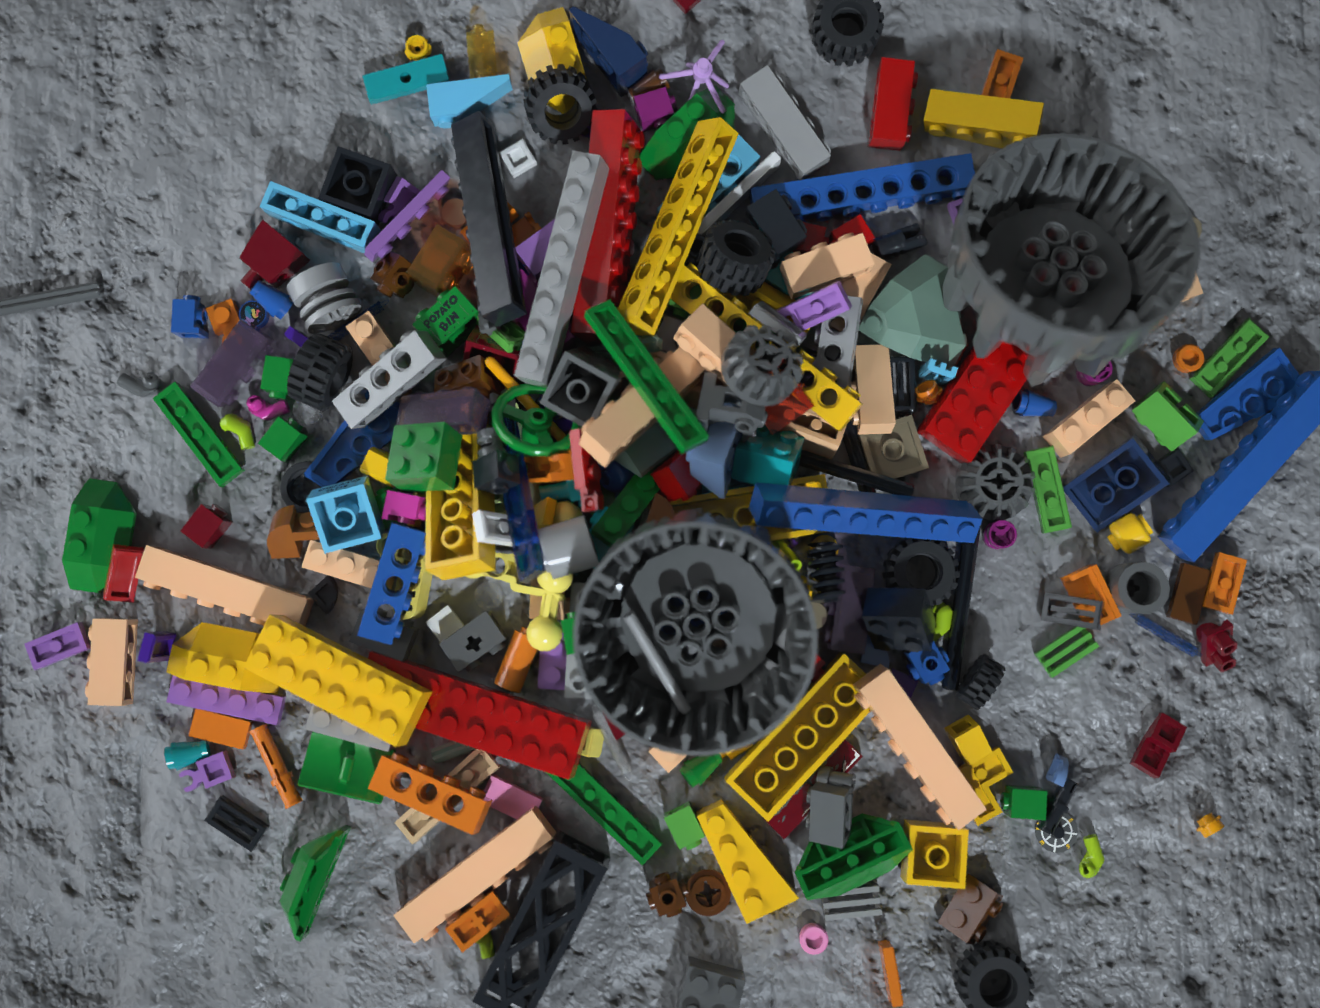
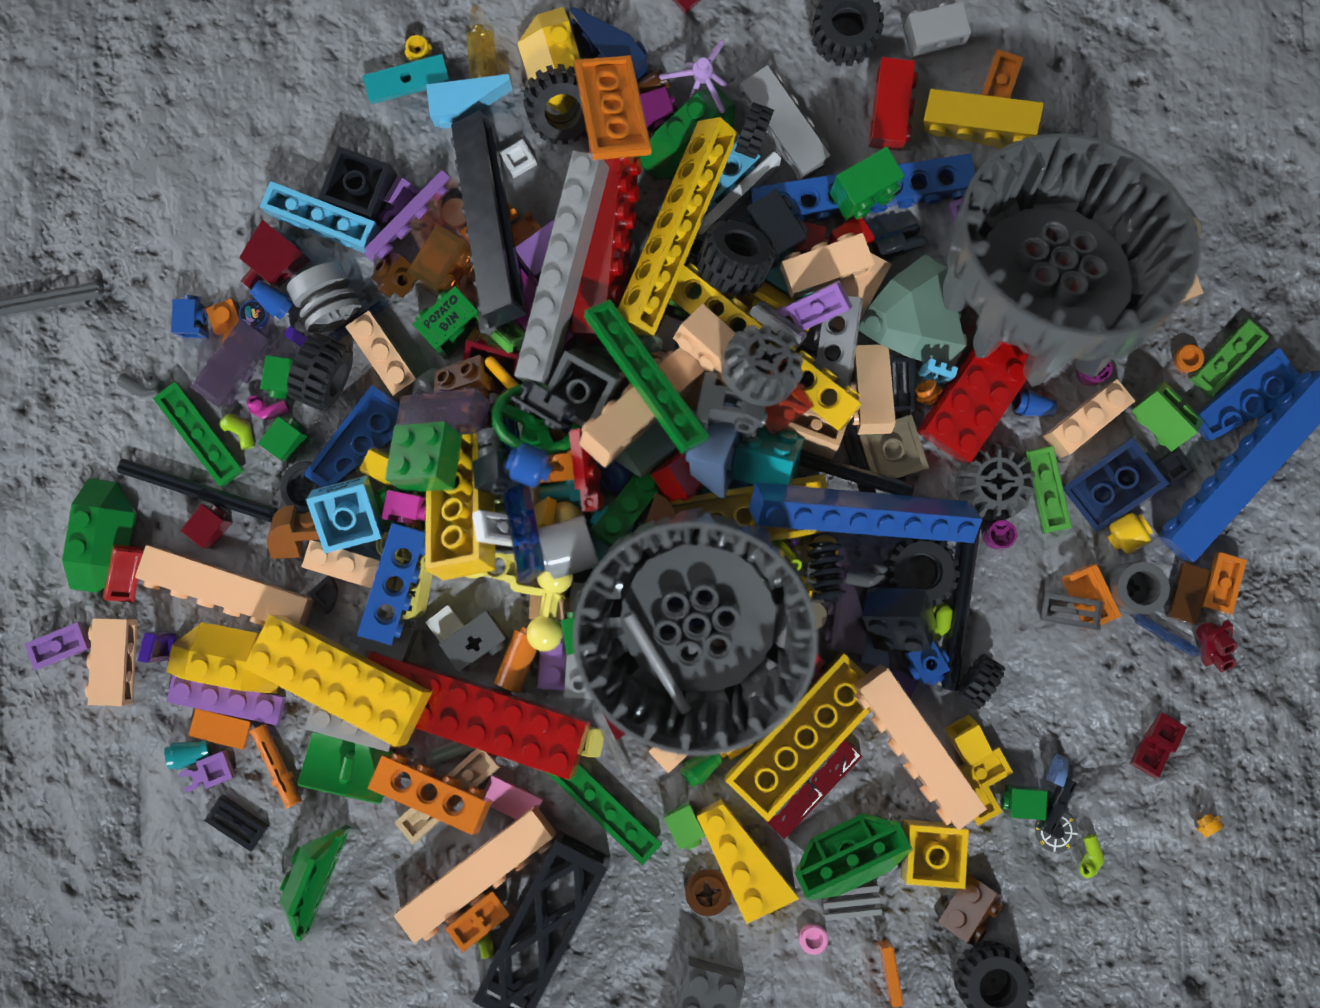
light grey brick [332,330,447,429] -> none
reddish brown brick [646,872,690,917] -> none
dark grey hinge [806,765,856,849] -> none
bright green tile [1034,626,1099,678] -> none
none -> black axle [117,459,278,523]
none -> blue head [506,443,553,487]
none -> black hinge [512,380,576,430]
none -> orange tile [574,55,651,160]
none -> black tyre [734,102,774,159]
none -> green brick [830,147,905,221]
none -> dark grey arm [846,564,888,587]
none -> light grey brick [904,1,971,57]

